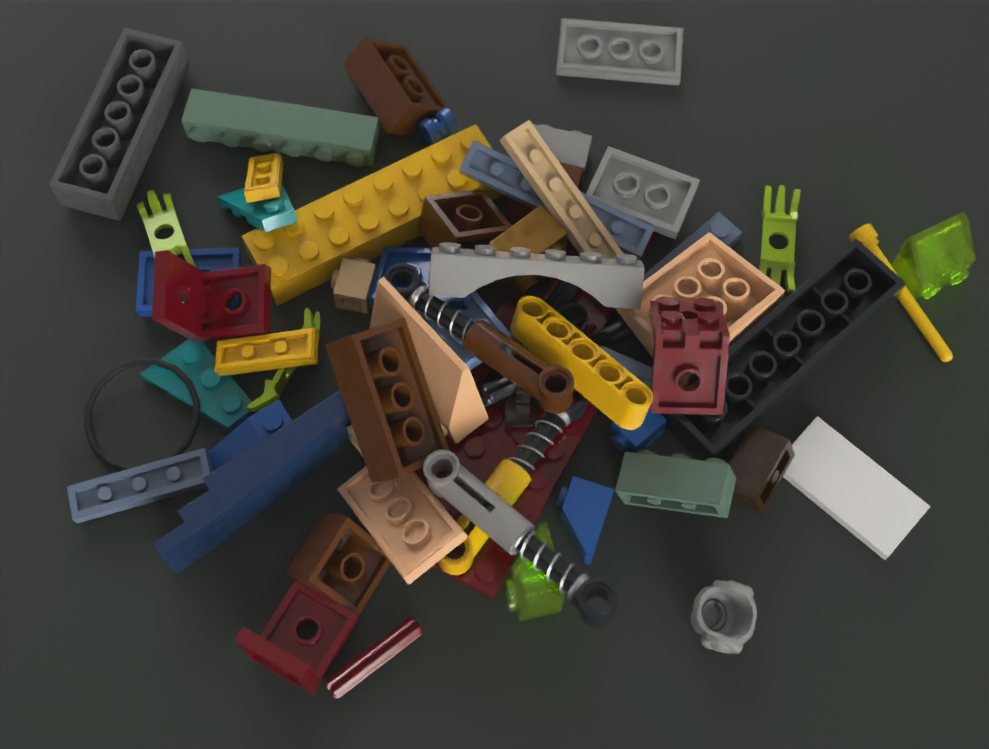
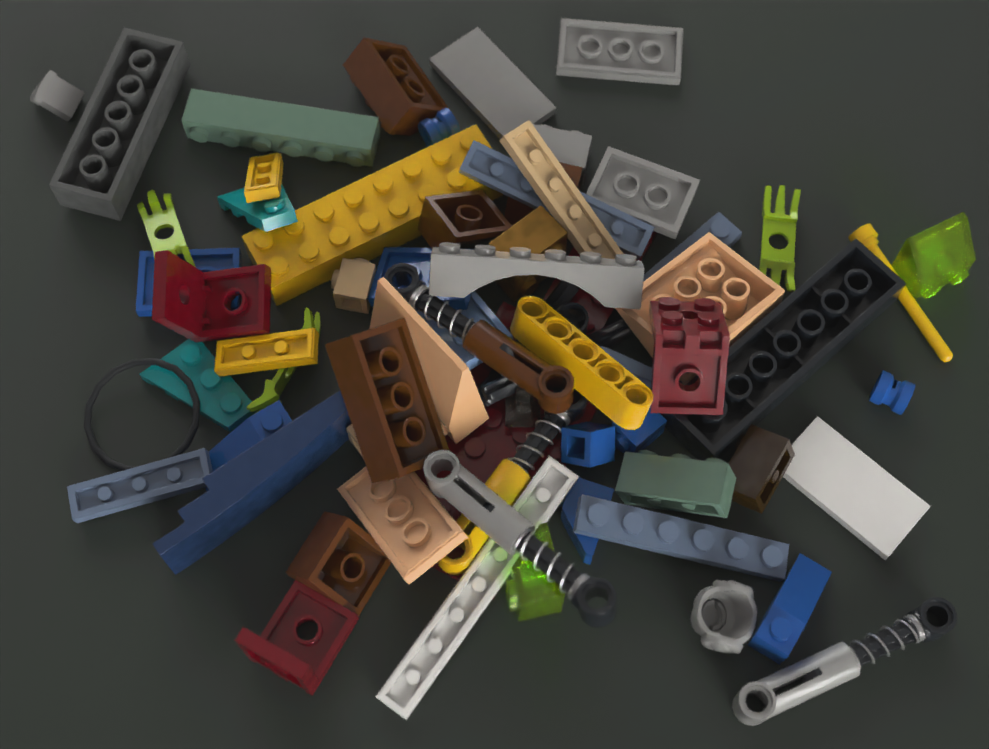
dark red axle [325,617,423,699] -> none
none -> light grey tile [30,70,85,122]
none -> white tile [376,456,579,720]
none -> light grey tile [429,27,556,139]
none -> blue brick [561,421,616,467]
none -> sand blue plate [573,494,789,582]
none -> piece [732,597,957,726]
none -> blue slope [747,553,832,665]
none -> blue wheel [868,370,916,415]

